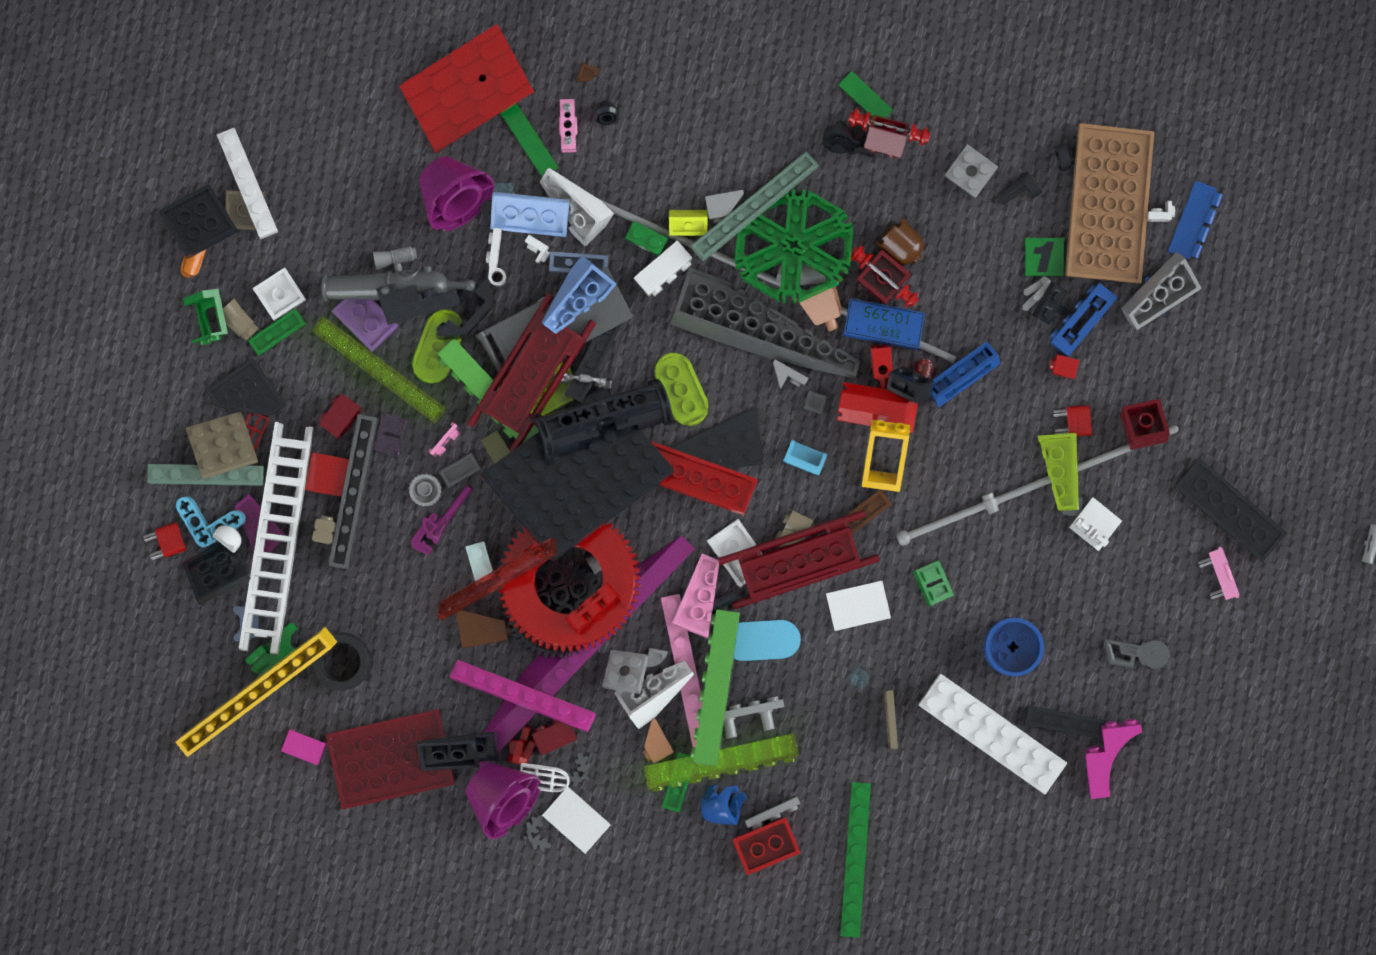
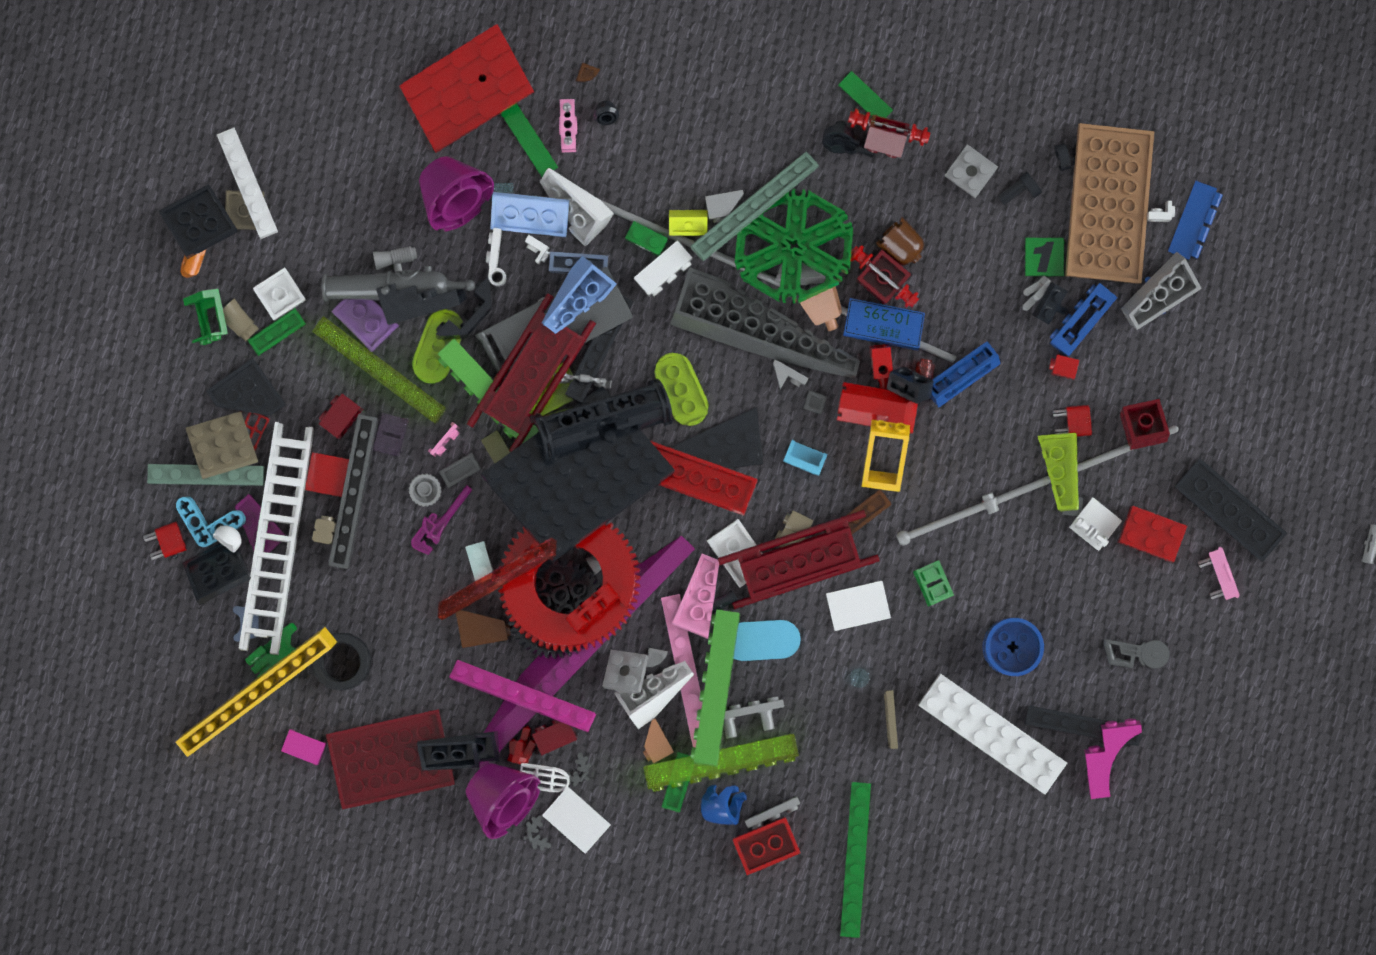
none -> red brick [1118,506,1187,562]

